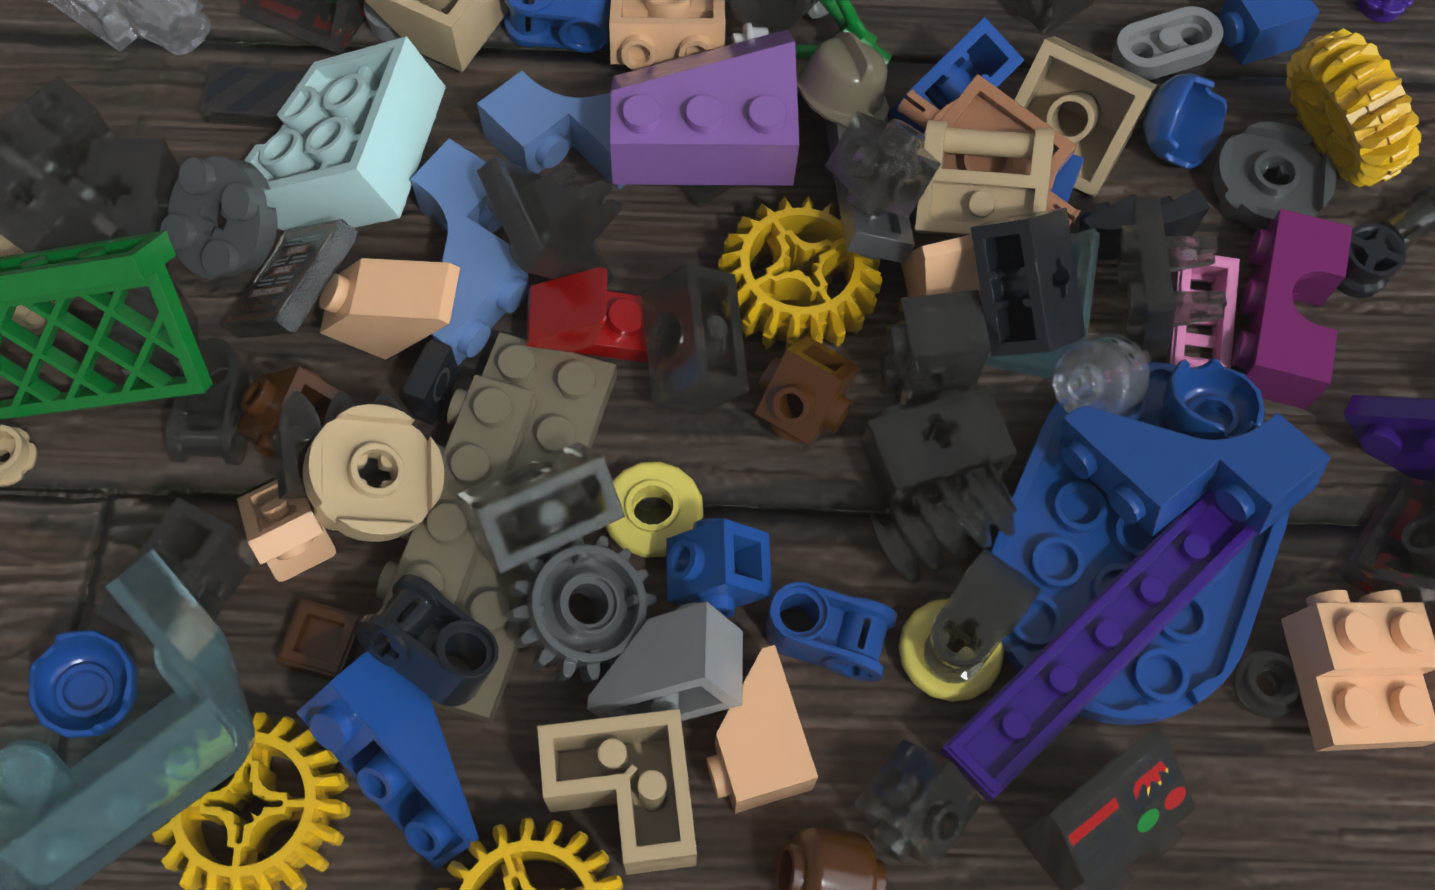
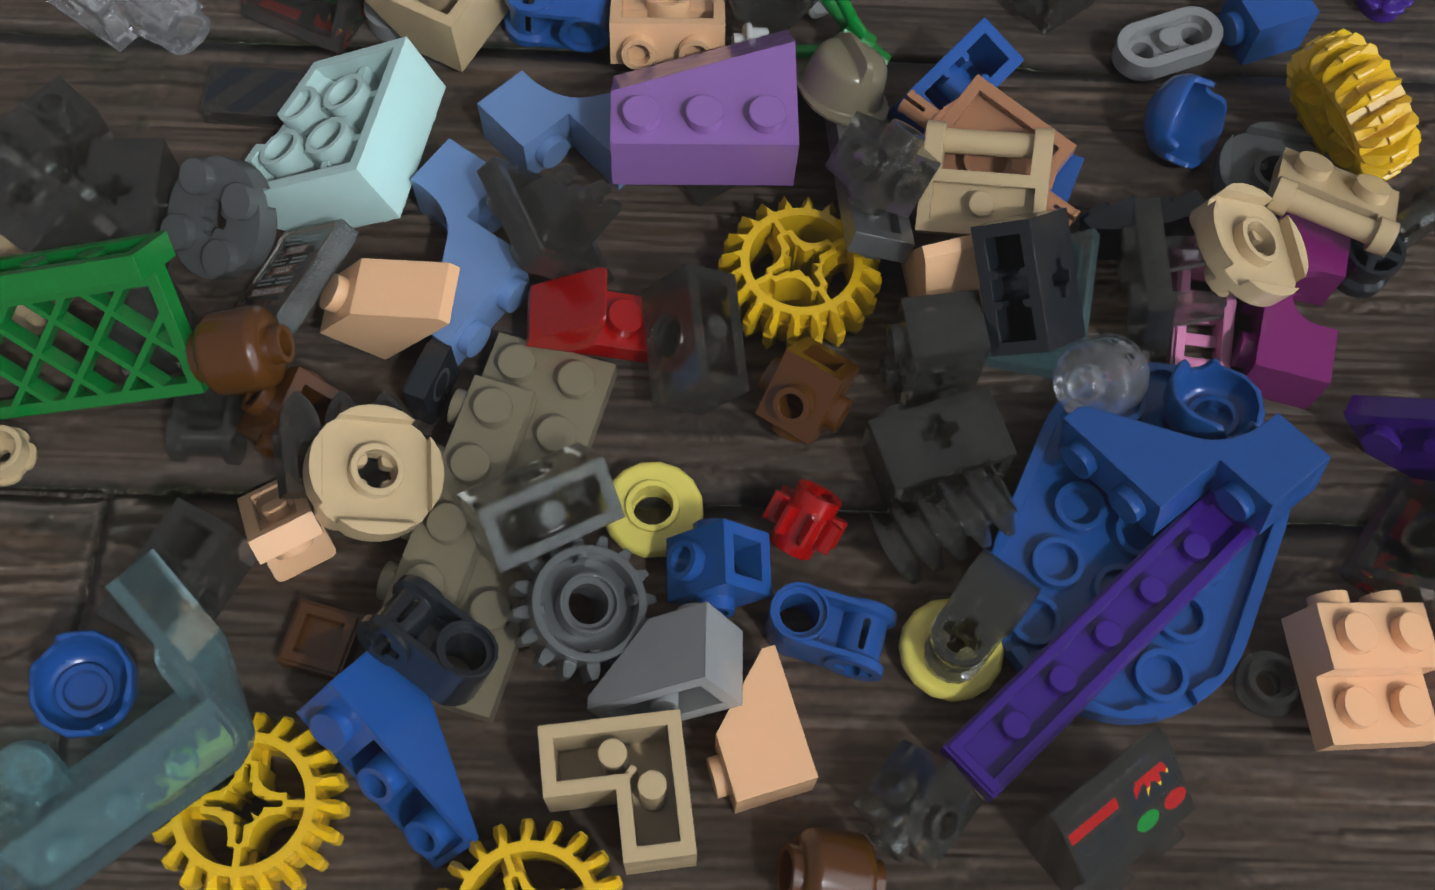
tan slope [1015,36,1158,197] -> none
none -> reddish brown head [186,305,295,396]
none -> red gear [762,479,848,560]
none -> tan plate [1190,183,1308,307]
none -> tan plate [1265,147,1401,257]

